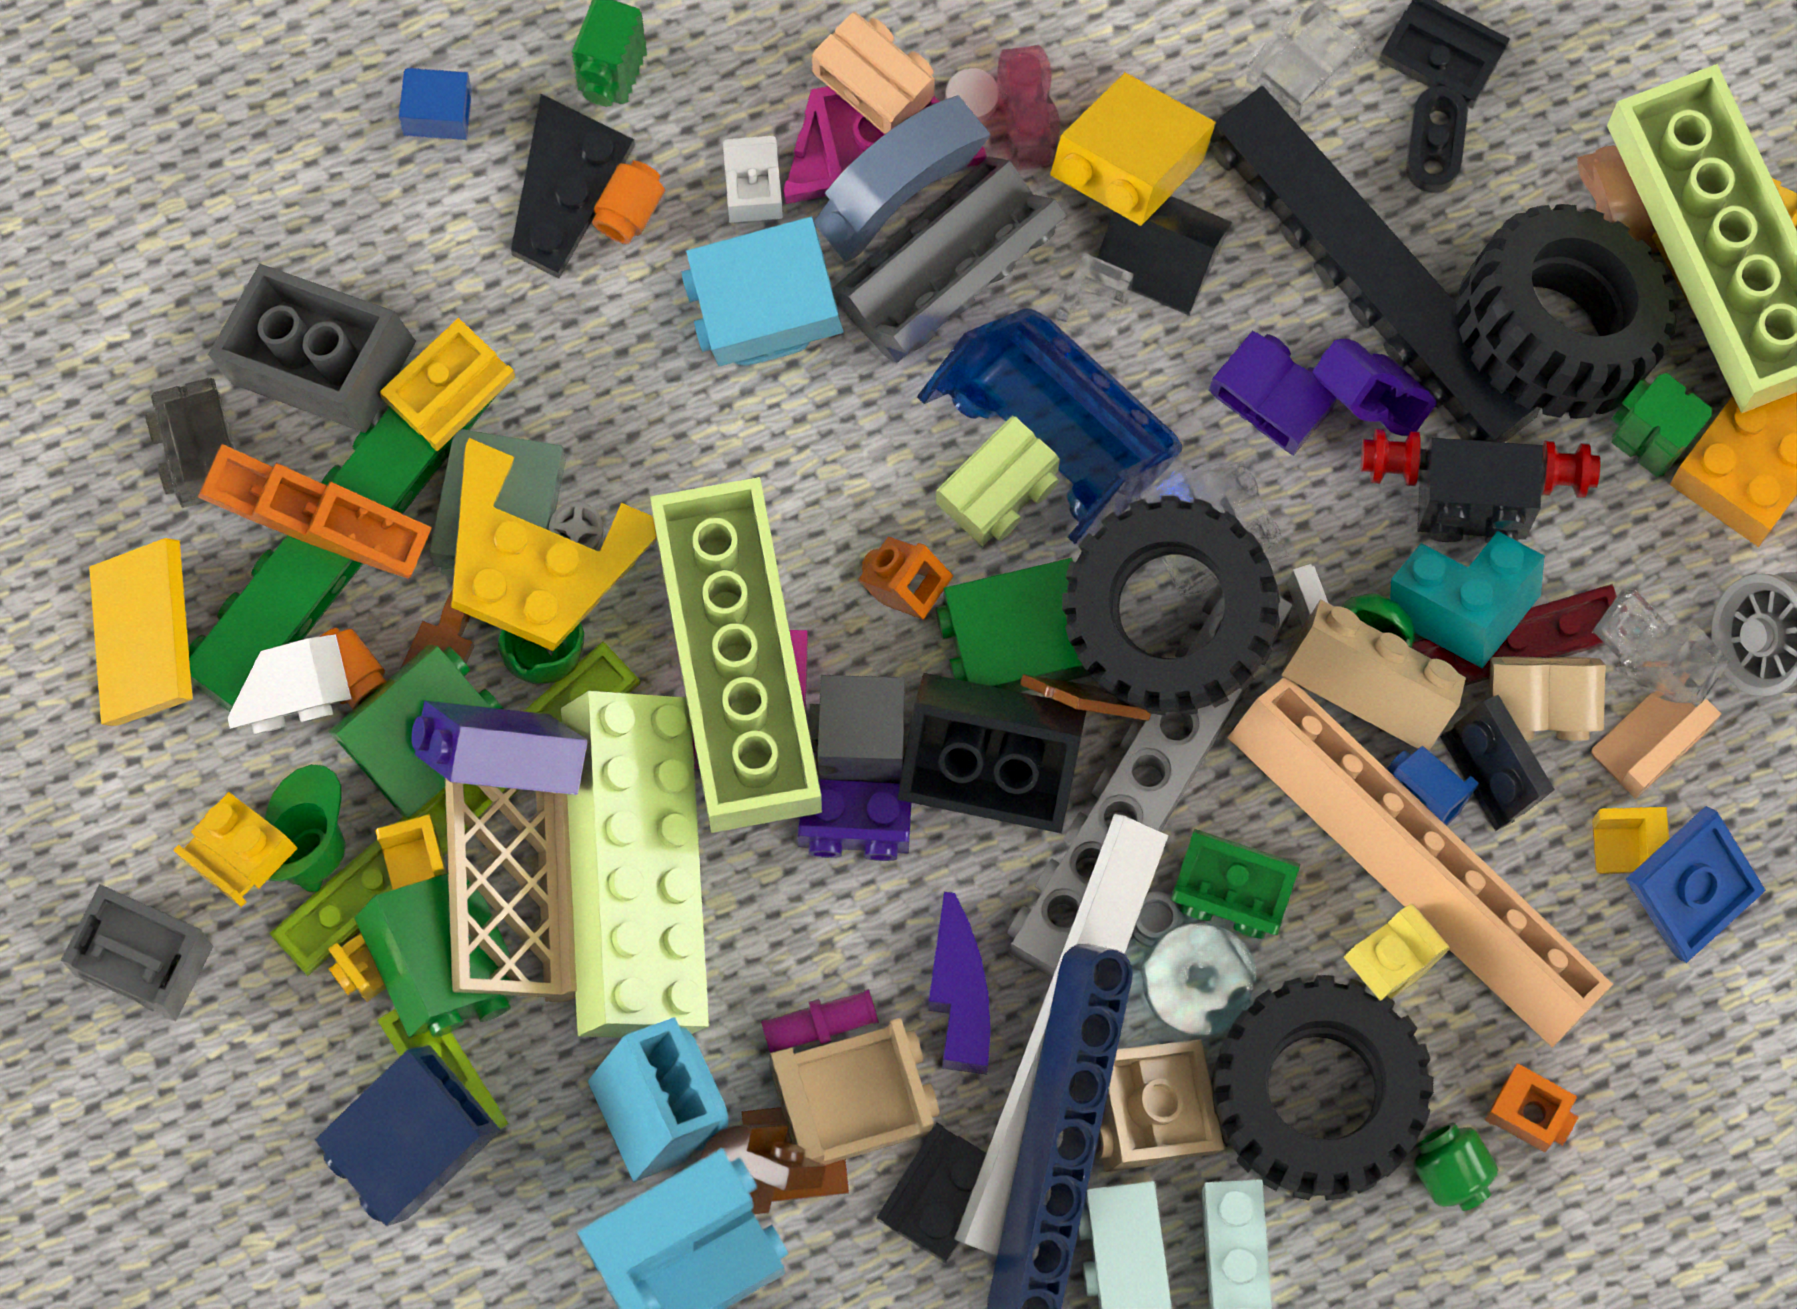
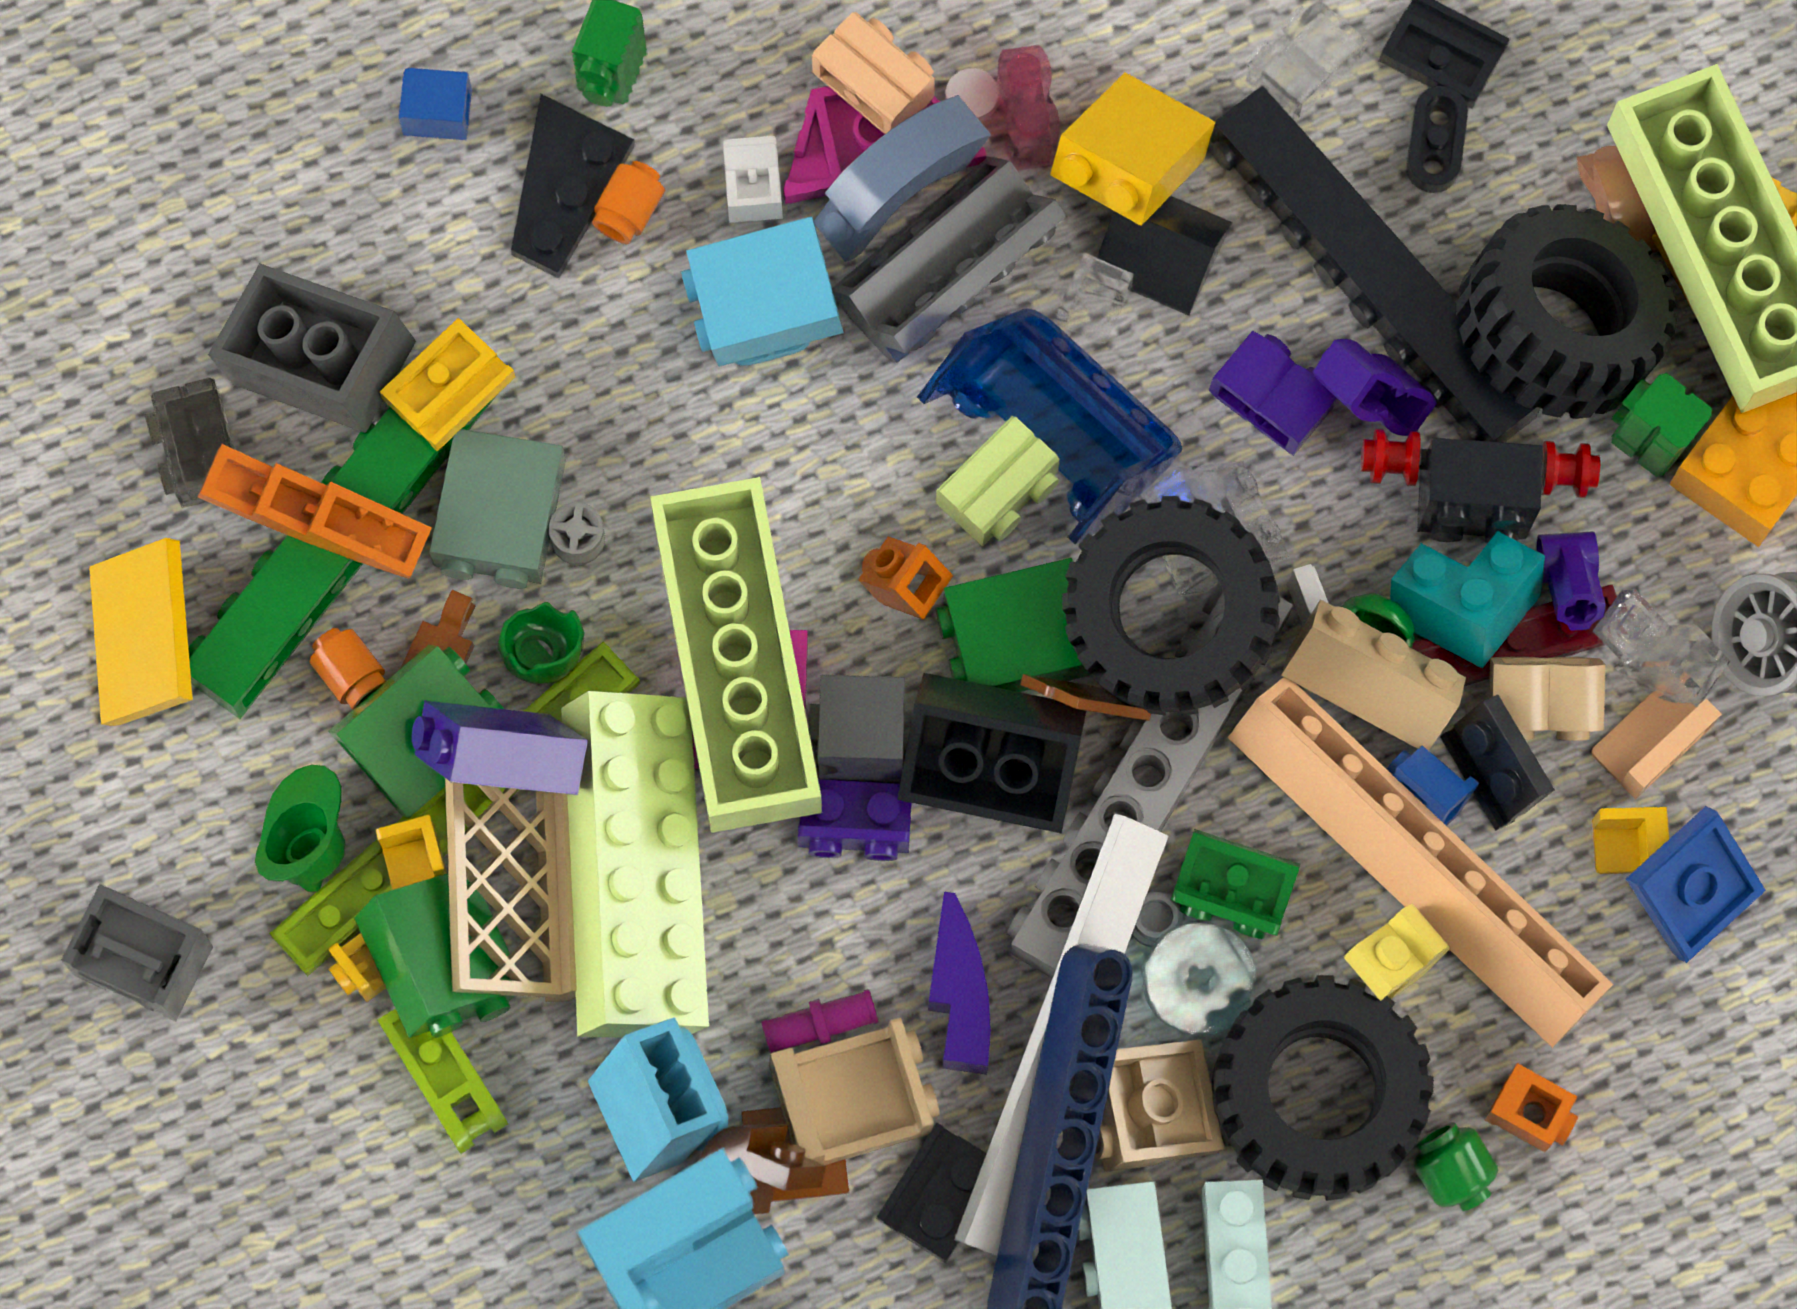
yellow plate [173,792,298,908] -> none
white slope [228,634,351,735] -> none
dark blue brick [314,1045,501,1226] -> none
yellow wing [451,438,657,651] -> none
none -> dark purple piece [1536,531,1605,630]

